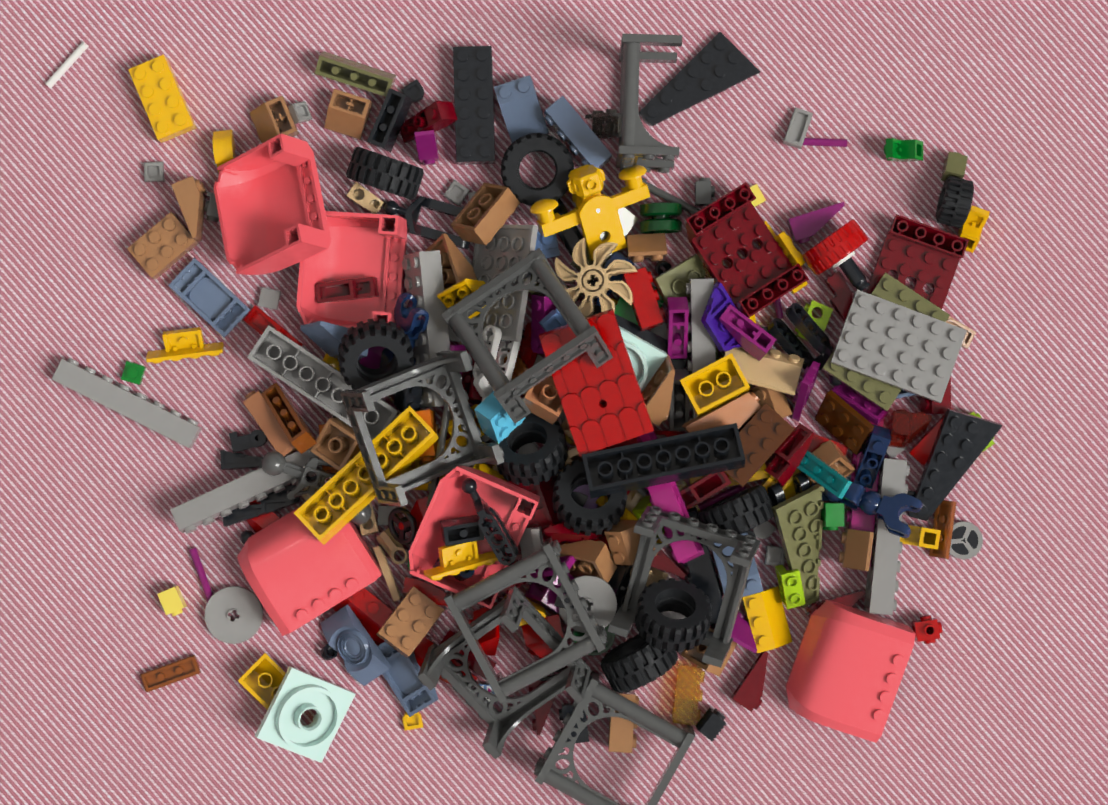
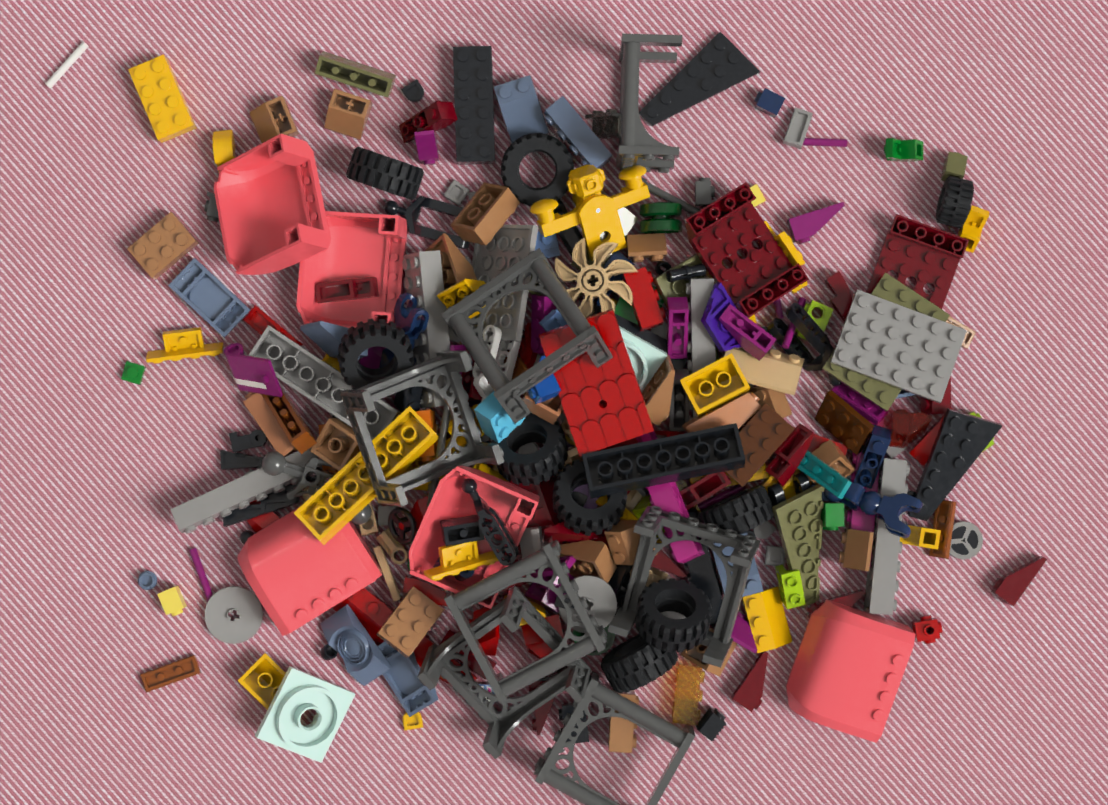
light grey brick [52,357,202,448] -> none
light grey tile [144,162,165,182] -> none
medium nougat slope [171,176,206,242] -> none
light grey tile [258,287,281,310] -> none
light grey tile [288,101,312,124] -> none
tan leg [346,182,384,214] -> none
black brick [367,89,413,153] -> none
magenta wing [792,361,820,421] -> none
red wheel [802,219,870,291] -> none
none -> sand blue plate [138,571,157,590]
none -> magenta door [224,343,283,397]
none -> blue slope [528,355,561,404]
none -> black pin [666,263,706,282]
none -> dark blue brick [754,88,785,118]
none -> magenta bar [782,297,806,349]
none -> dark red slope [991,556,1047,606]

